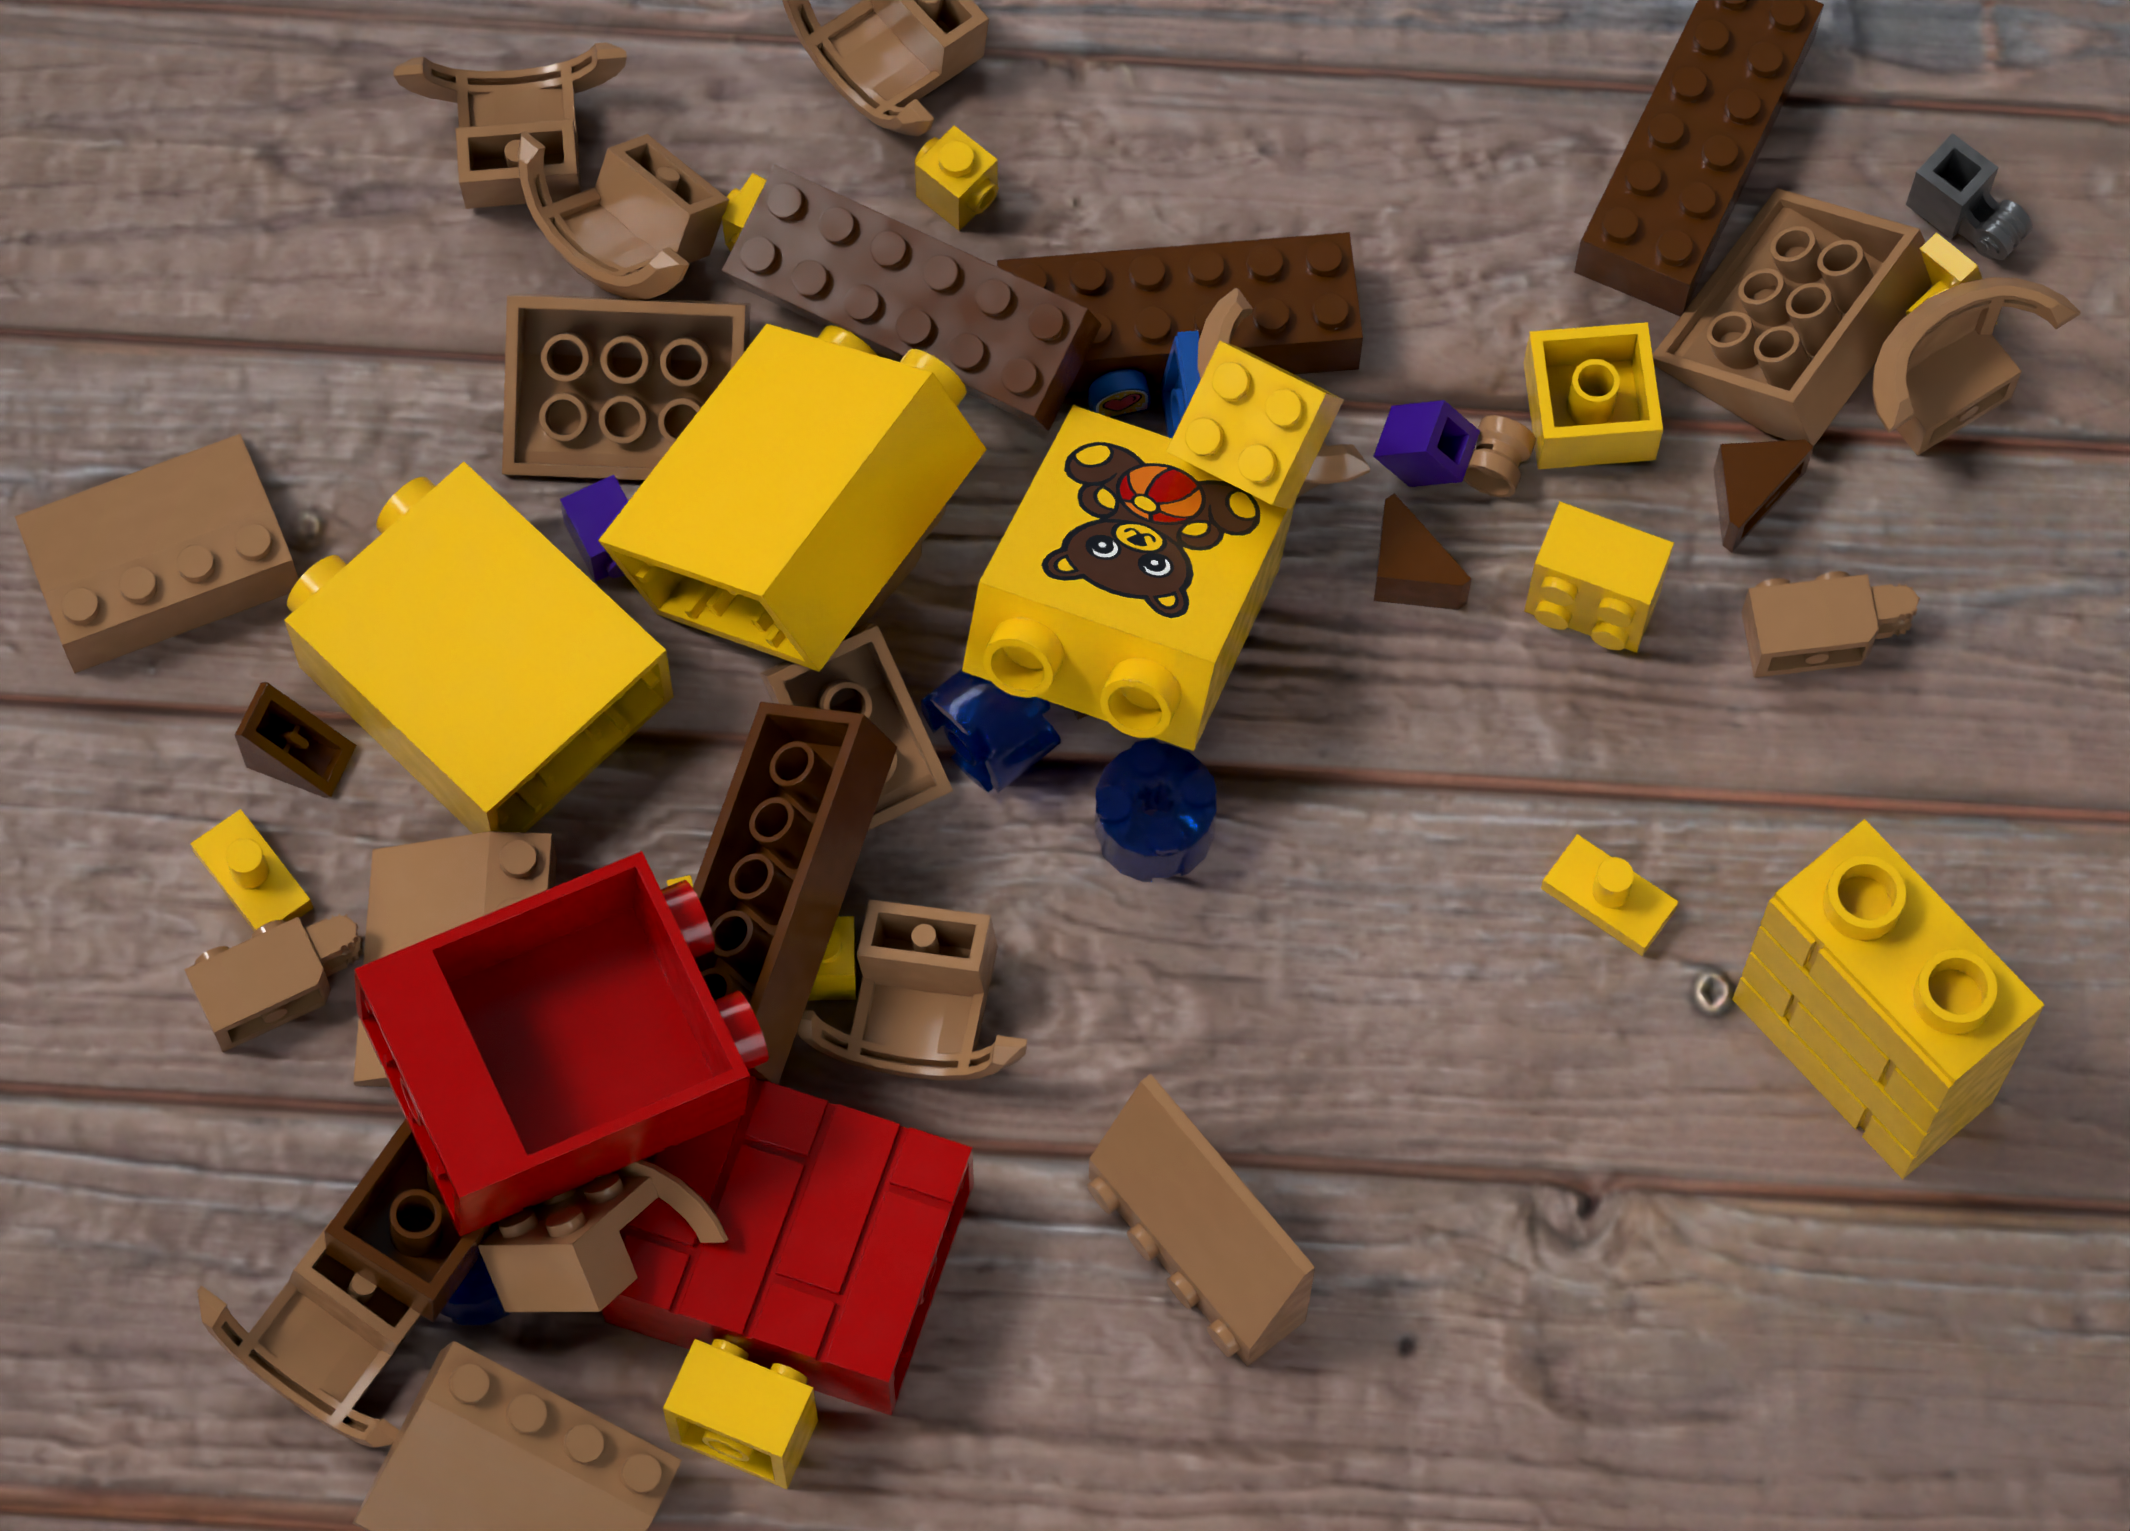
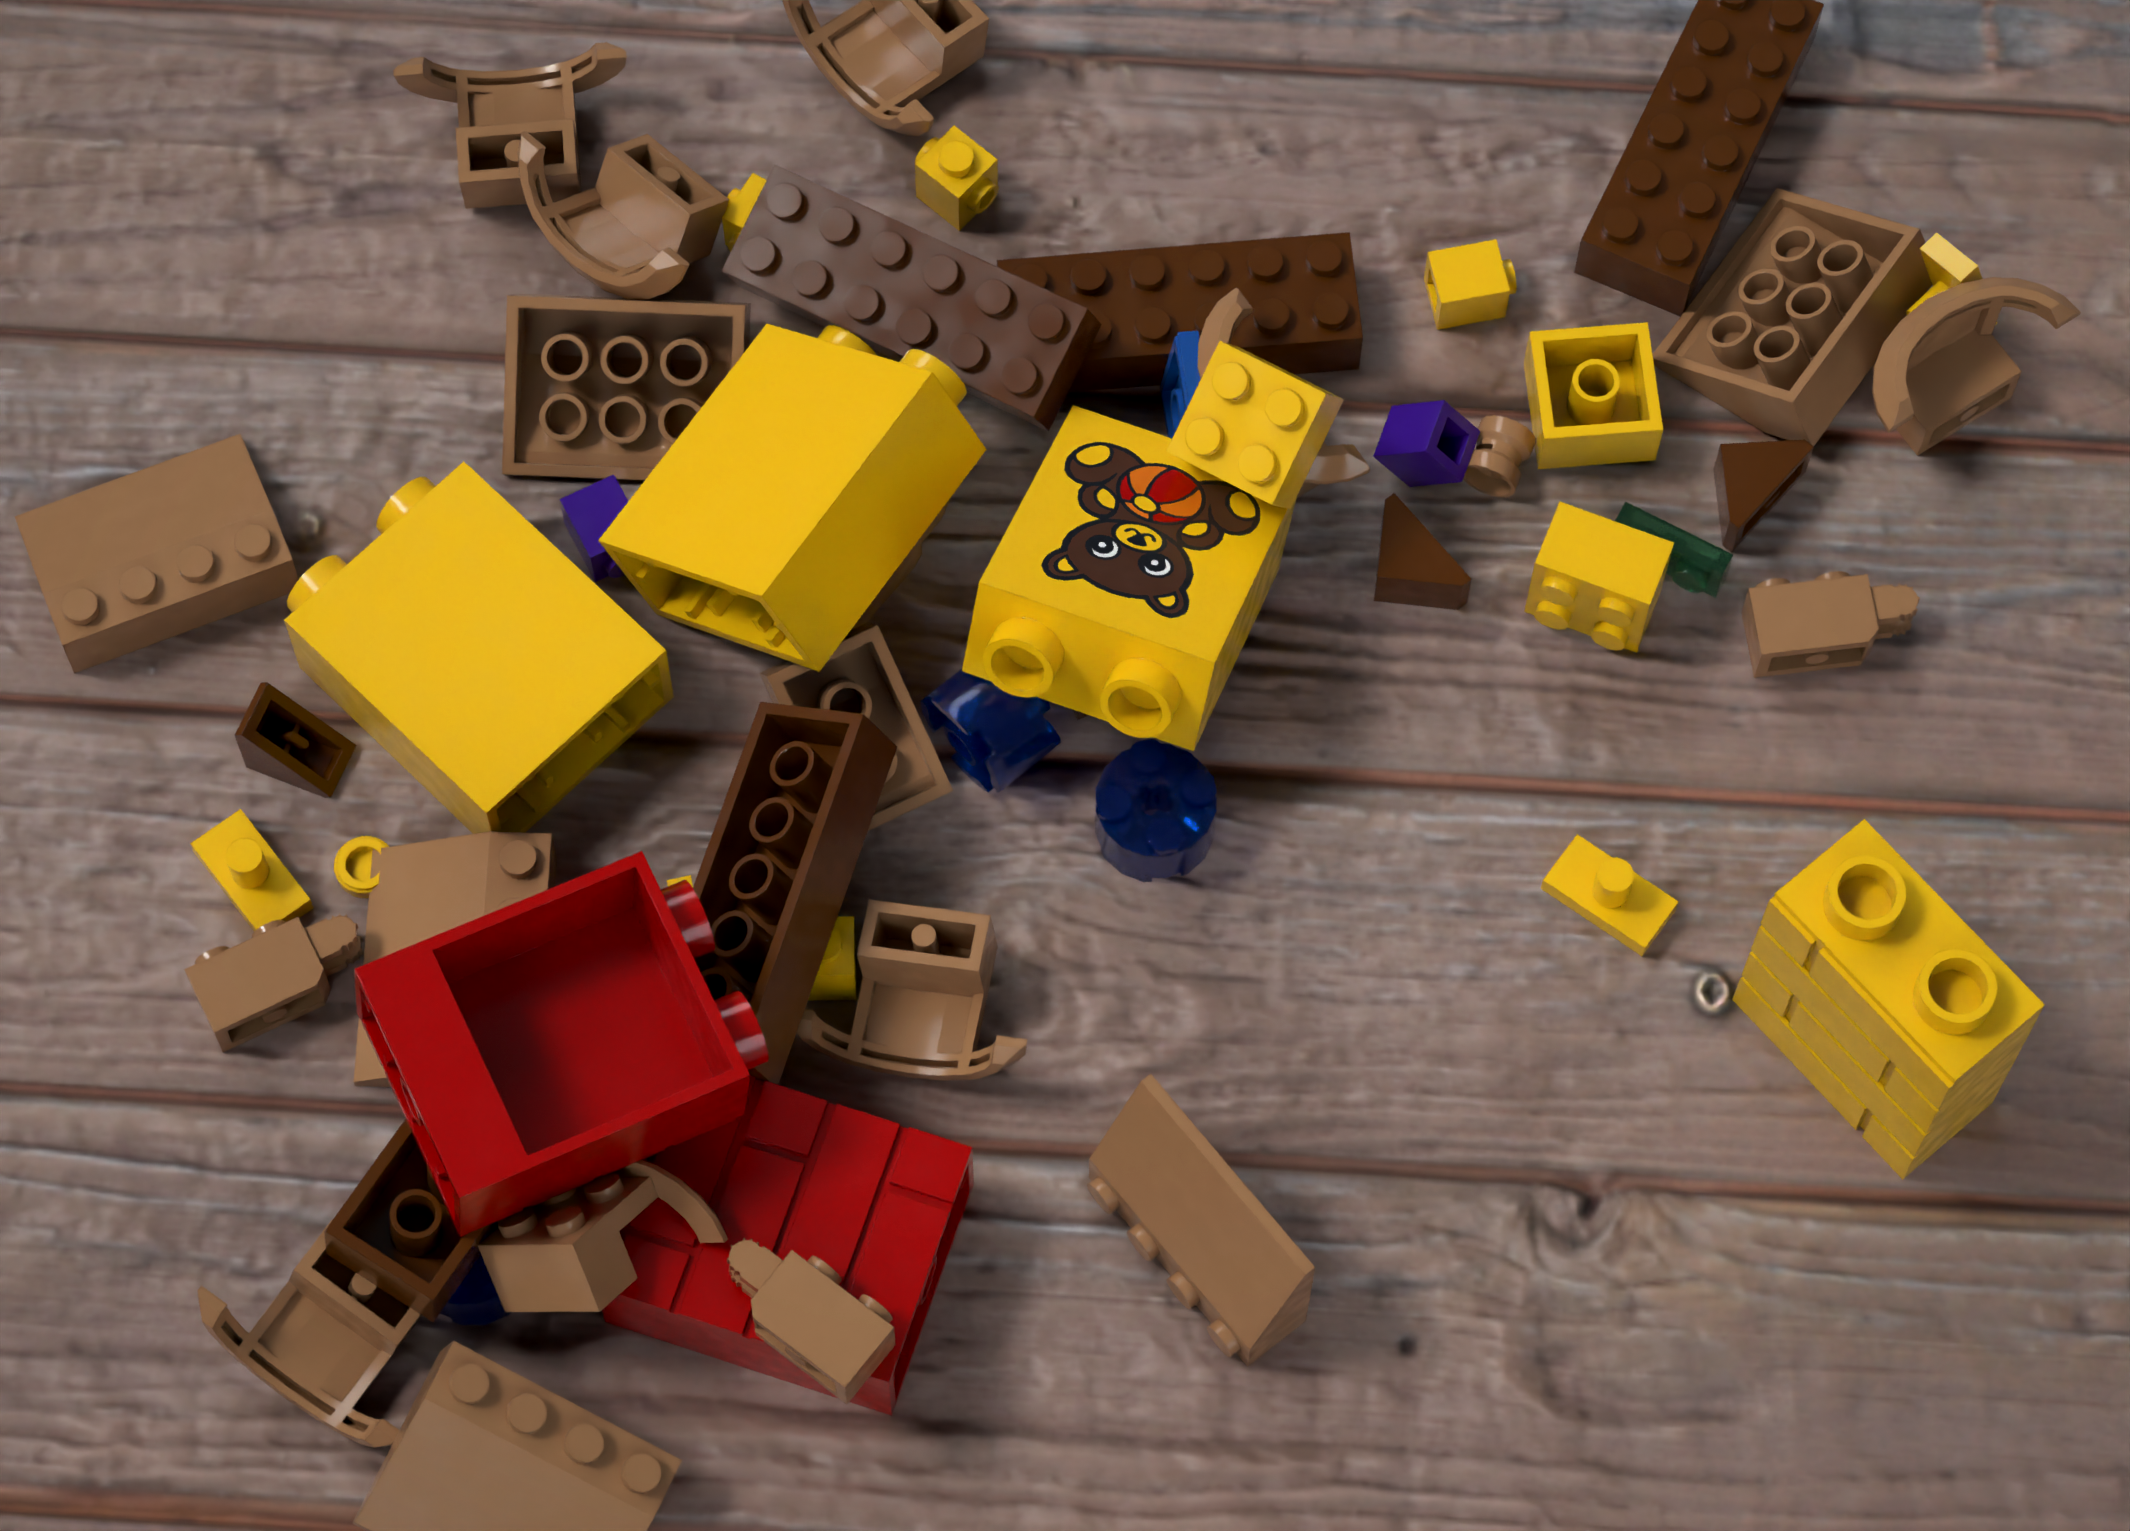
yellow brick [663,1339,818,1489] -> none
tile [1088,369,1151,418] -> none
flat silver brick [1906,133,2032,260] -> none
none -> yellow tile [334,836,389,898]
none -> medium nougat hinge [727,1238,896,1404]
none -> yellow brick [1424,239,1517,330]
none -> clear green plate [1615,501,1733,598]

